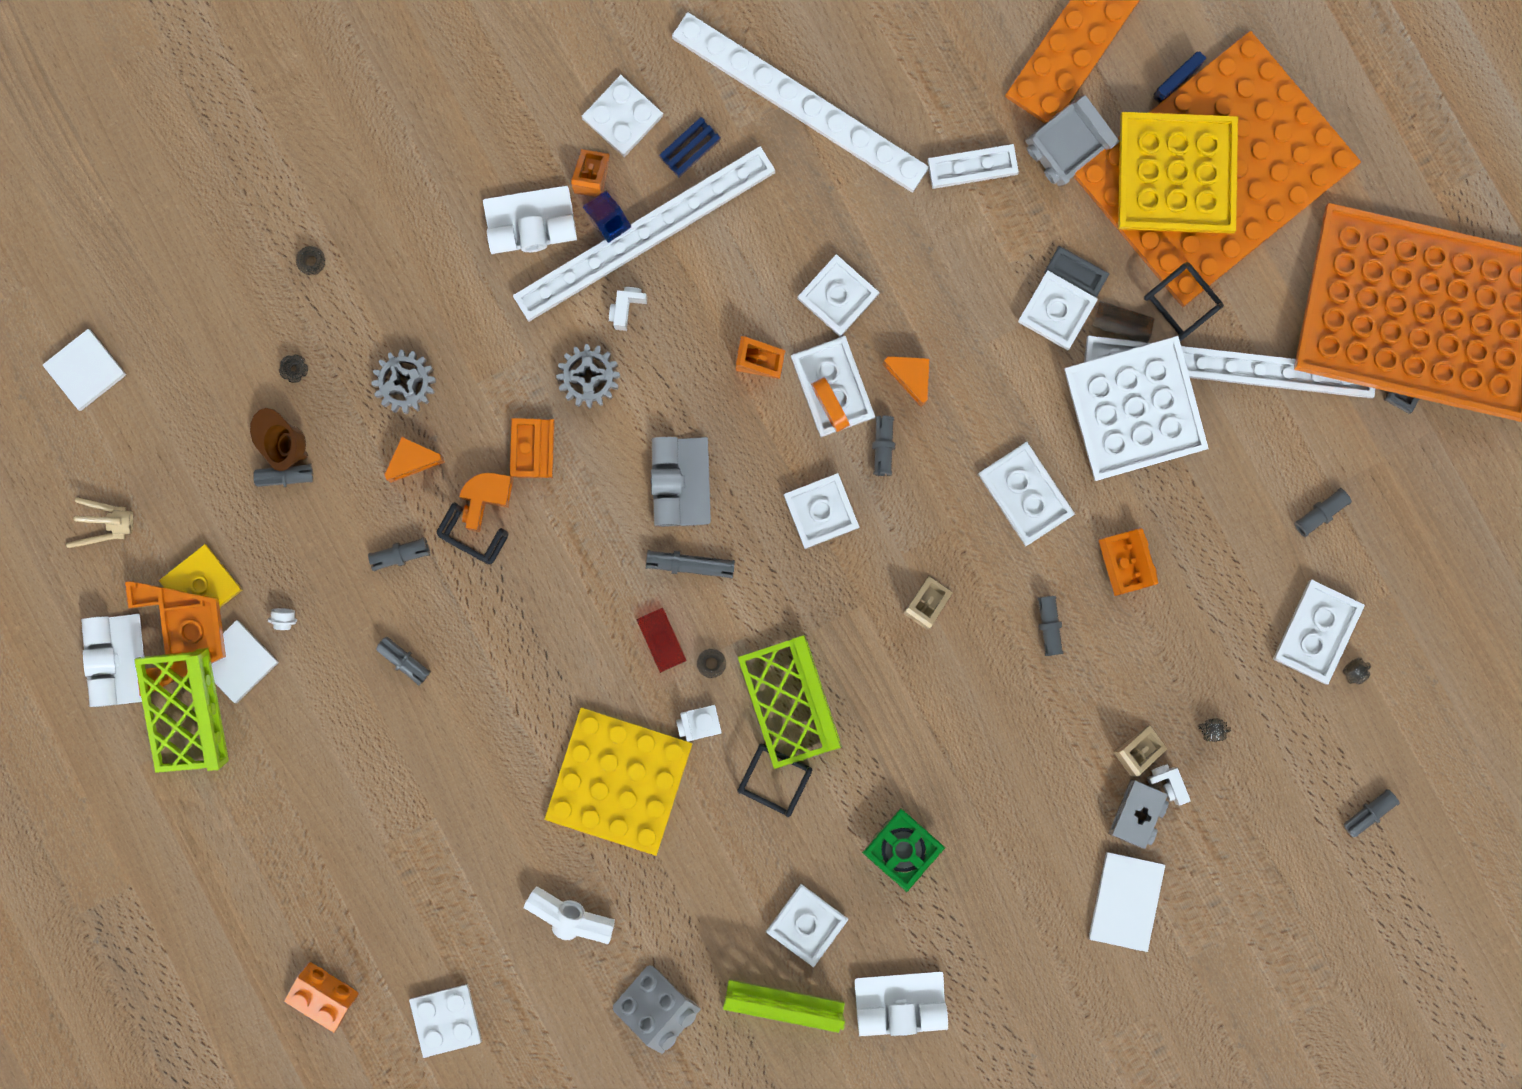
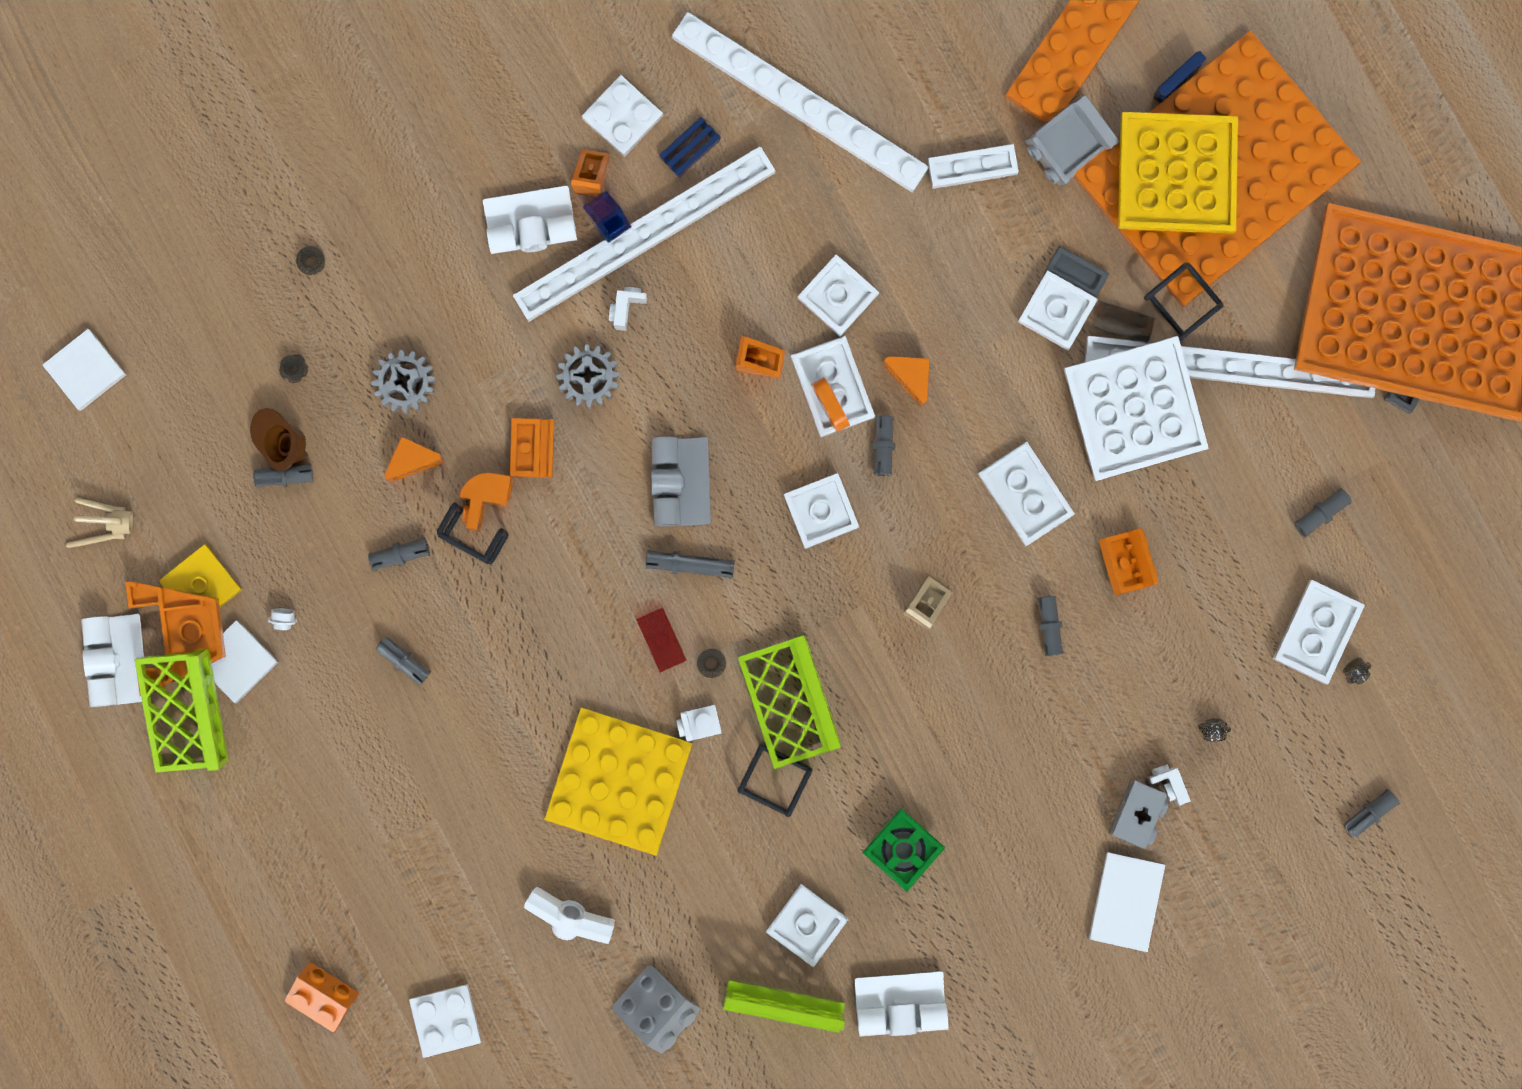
tan slope [1113,725,1167,777] -> none

